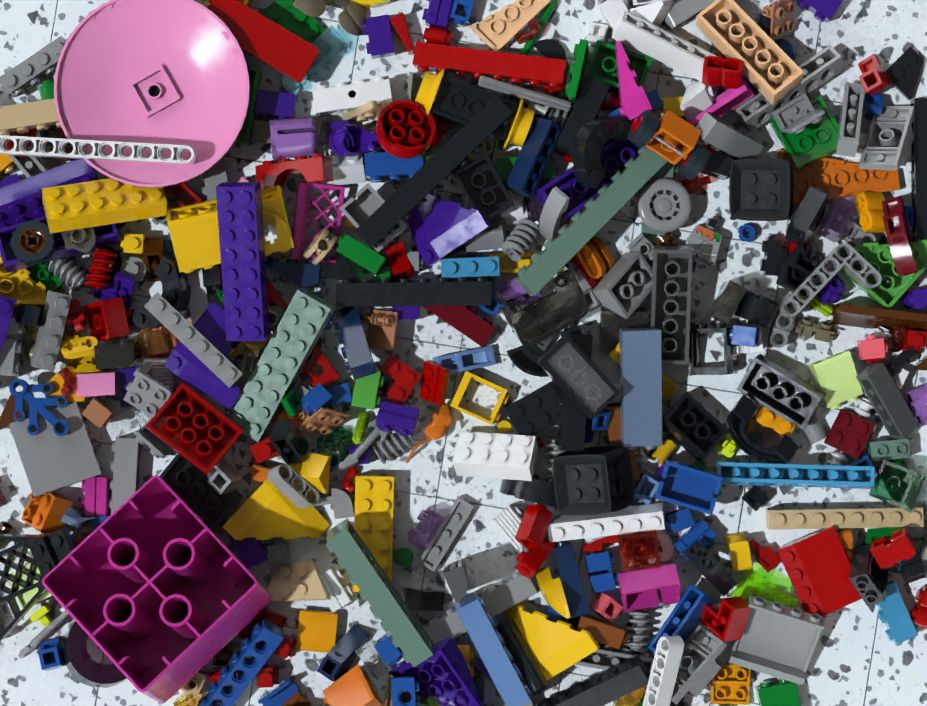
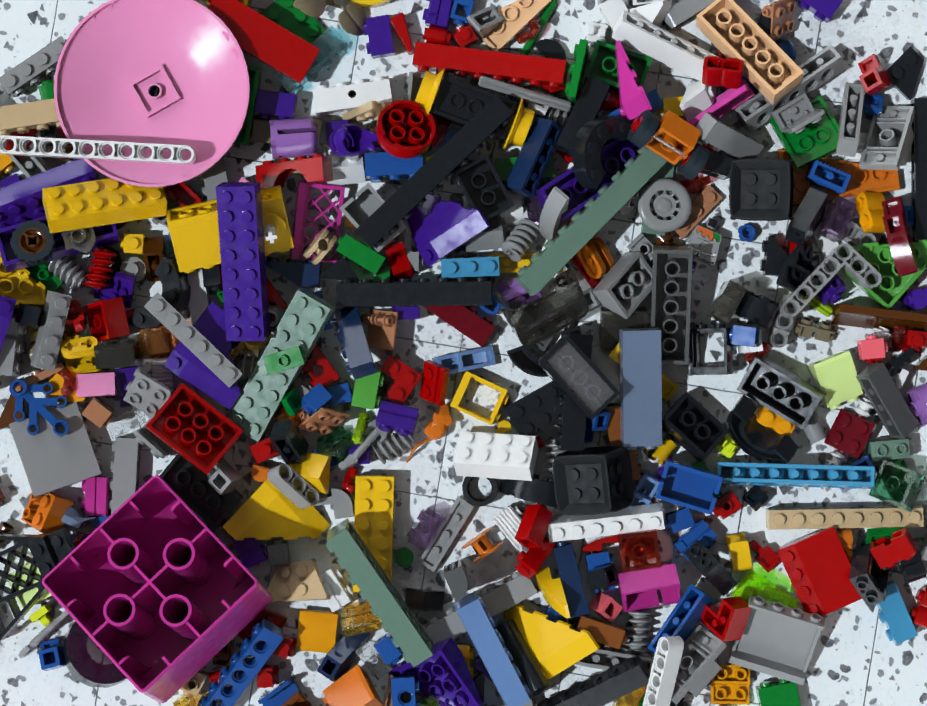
none -> nougat plate [16,360,67,392]
none -> green plate [263,345,306,375]
none -> clear yellow brick [339,601,382,637]
none -> red brick [452,25,478,48]
none -> orange piece [461,526,503,564]
none -> black tyre [462,476,498,506]
none -> light grey slope [467,6,504,39]
none -> black brick [585,564,619,592]
none -> nougat plate [674,185,723,239]
none -> red brick [713,490,743,520]
none -> clear red arm [744,341,770,364]
none -> blue brick [805,160,851,194]

